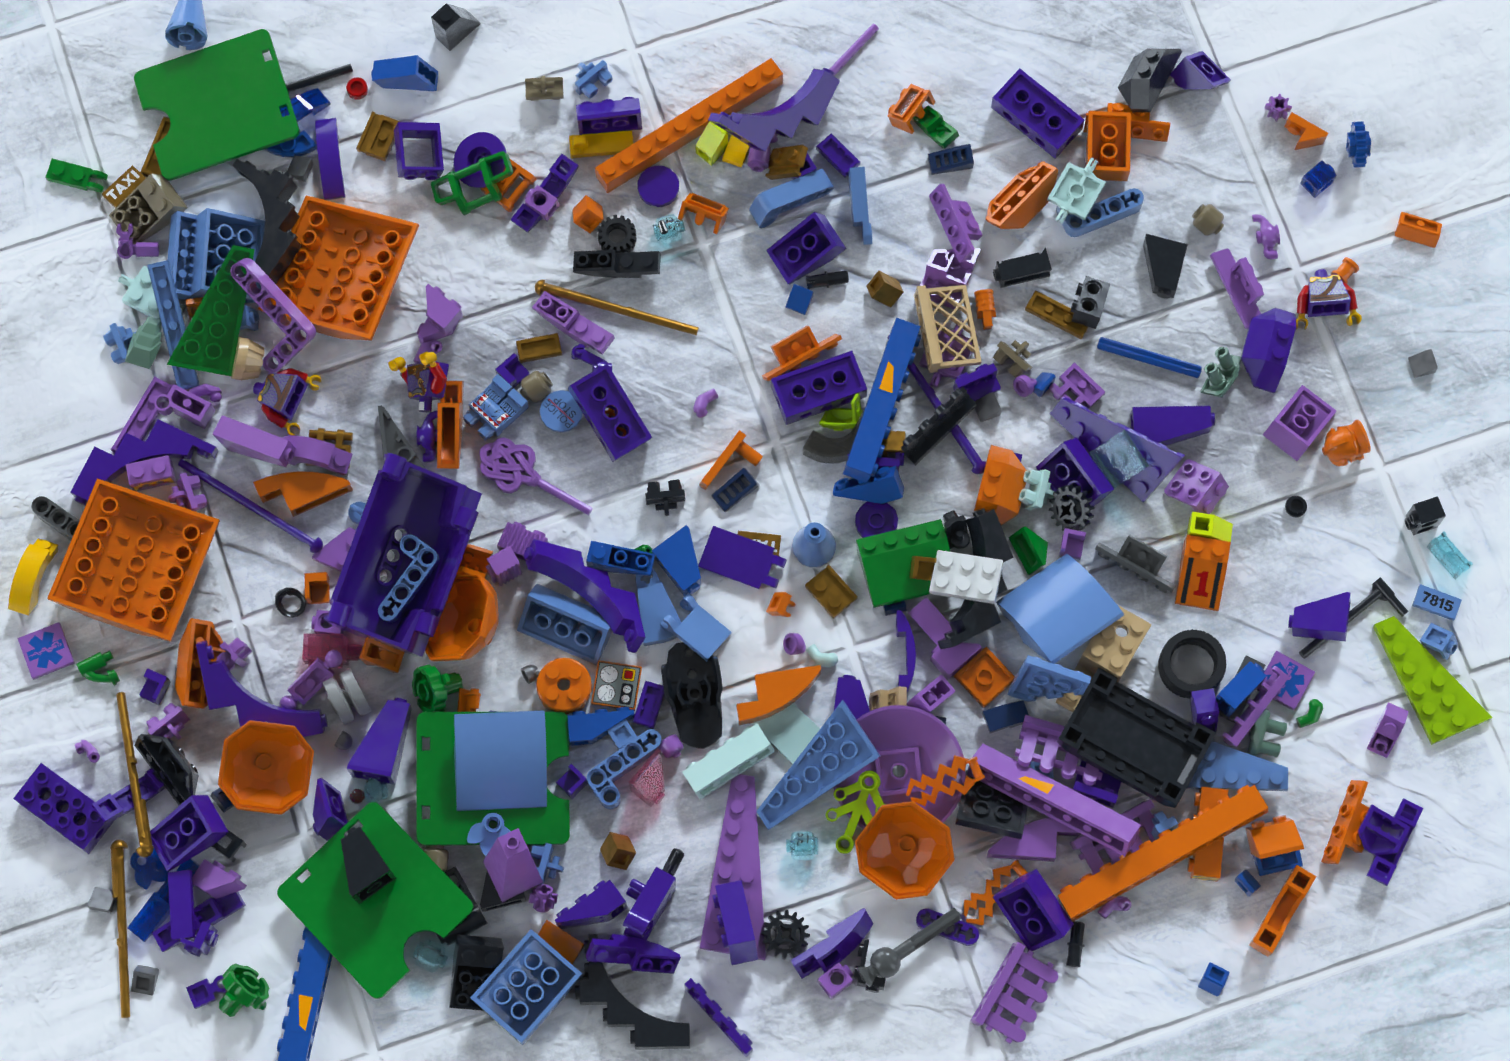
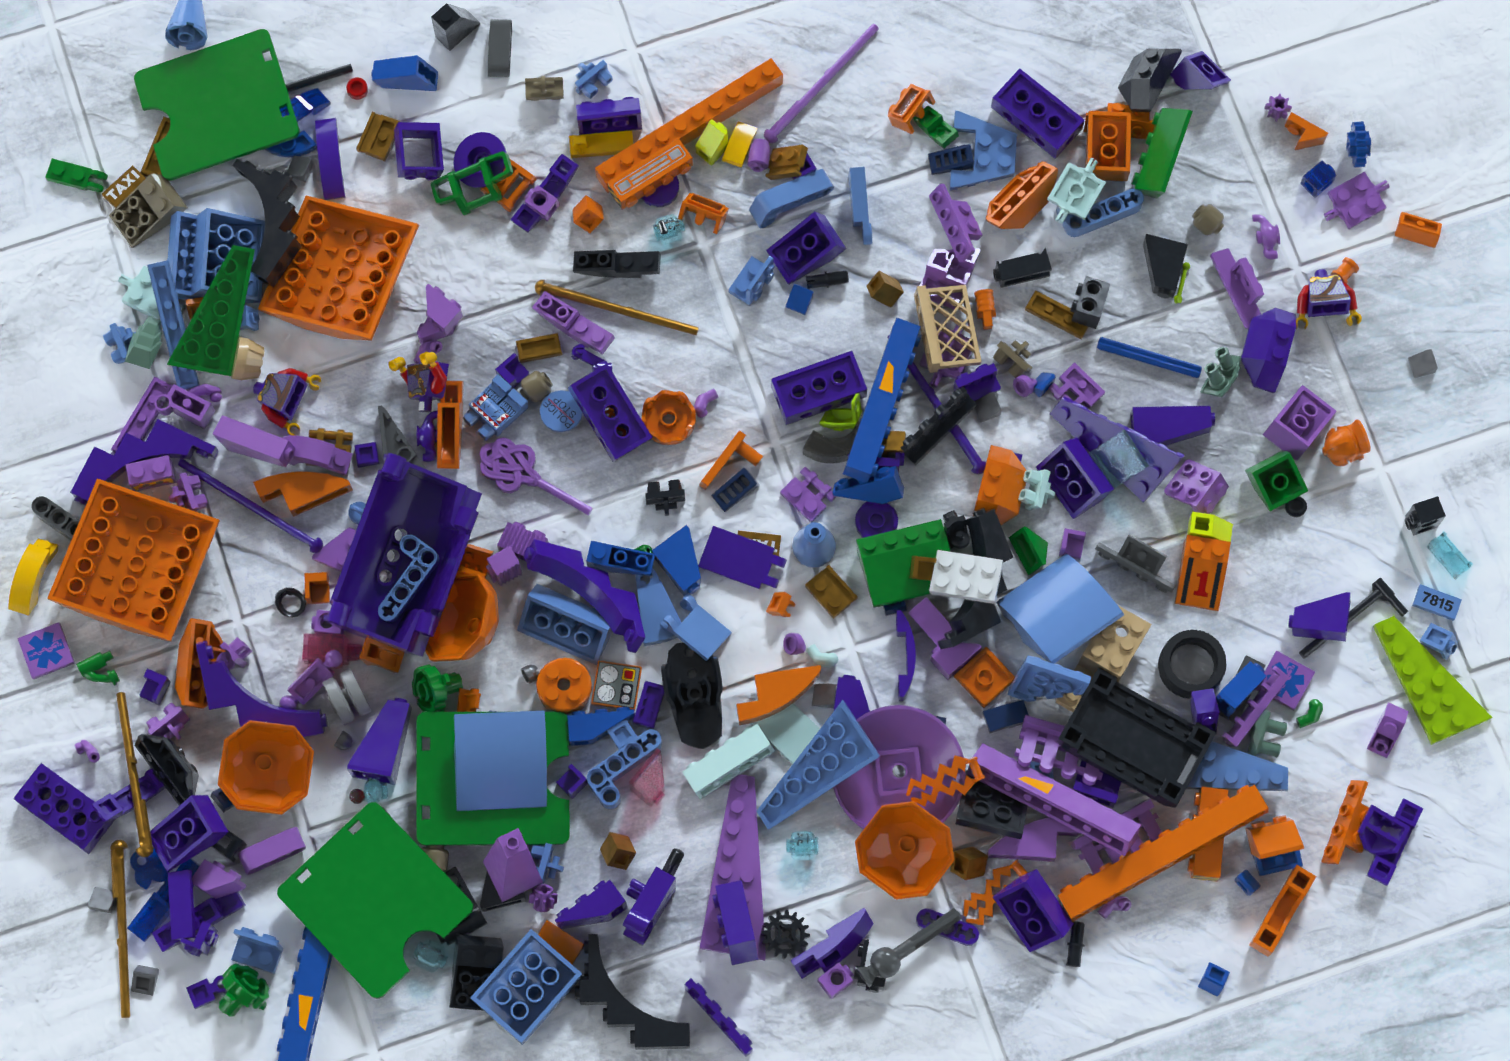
medium lavender bar [116,224,159,259] -> none
medium lavender beam [230,258,316,373] -> none
dark purple slope [312,777,349,841] -> none
black slope [341,826,396,904] -> none
medium blue plate [467,813,511,857] -> none
dark purple slope [586,934,681,974] -> none
black tyre [598,215,637,253] -> none
medium lavender piece [659,734,683,759] -> none
dark purple arch [708,68,840,152] -> none
orange bracket [762,326,842,381] -> none
dark purple plate [816,133,860,178] -> none
lime plant [826,770,886,854] -> none
tan slope [869,686,907,711] -> none
medium lavender brick [907,674,955,713] -> none
medium lavender fence [970,942,1058,1044] -> none
black gear [1049,484,1095,531] -> none
medium blue tile [1151,811,1178,840] -> none
none -> medium blue bracket [231,927,284,974]
none -> medium lavender beam [238,827,306,875]
none -> dark purple tile [354,442,379,468]
none -> dark grey beam [488,19,512,77]
none -> orange brick [607,138,693,210]
none -> orange plate [641,390,696,445]
none -> medium blue bracket [728,256,775,306]
none -> medium lavender plate [780,467,837,523]
none -> flat silver slope [812,684,837,709]
none -> medium blue wing [950,111,1017,191]
none -> pearl gold panel [950,847,988,880]
none -> green slope [1131,108,1193,199]
none -> lime hinge [1174,262,1190,304]
none -> green slope [1245,450,1308,511]
none -> medium lavender plate [1323,172,1390,229]

